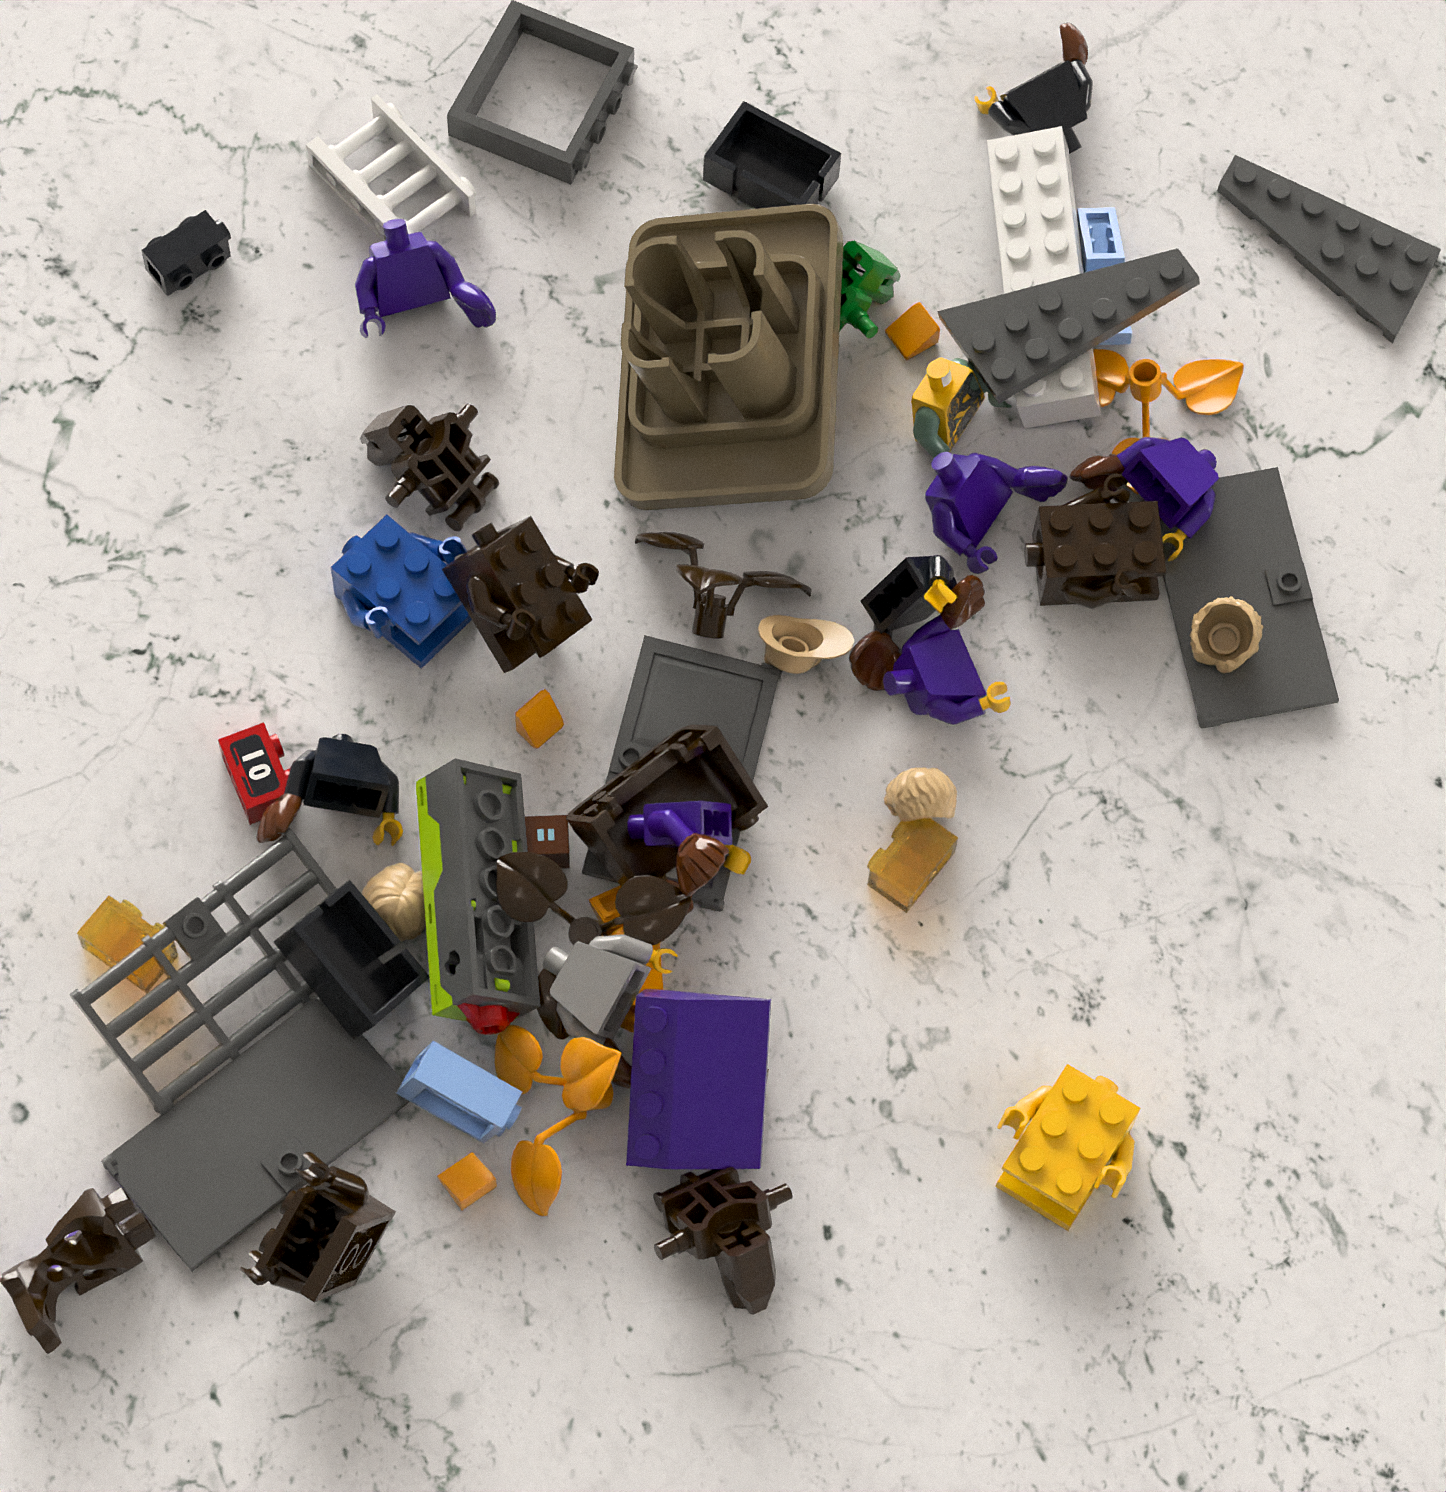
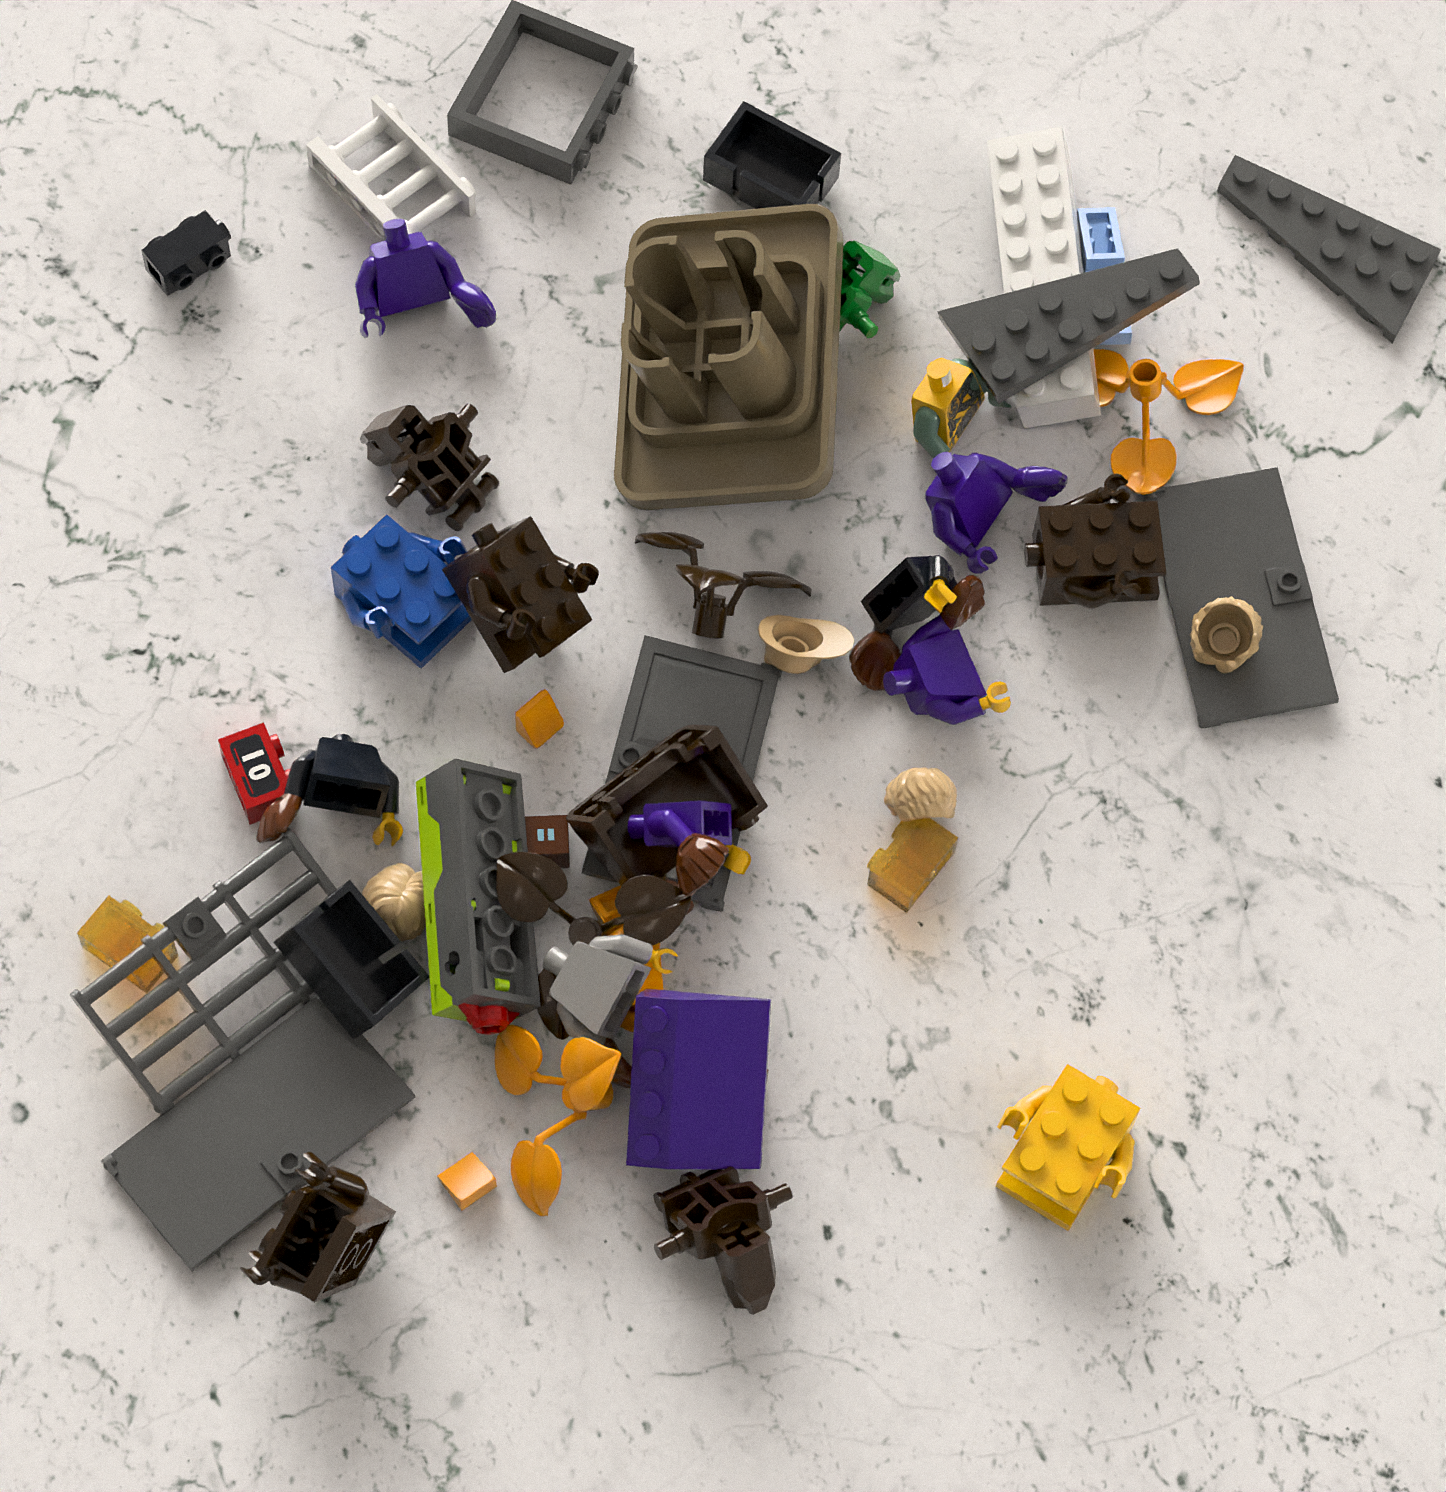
dark brown hips [0,1187,156,1354] -> none
light blue window [396,1041,522,1143] -> none
light orange slope [885,302,940,361] -> none
black torso [974,22,1093,154] -> none
dark purple torso [1069,437,1219,561] -> none

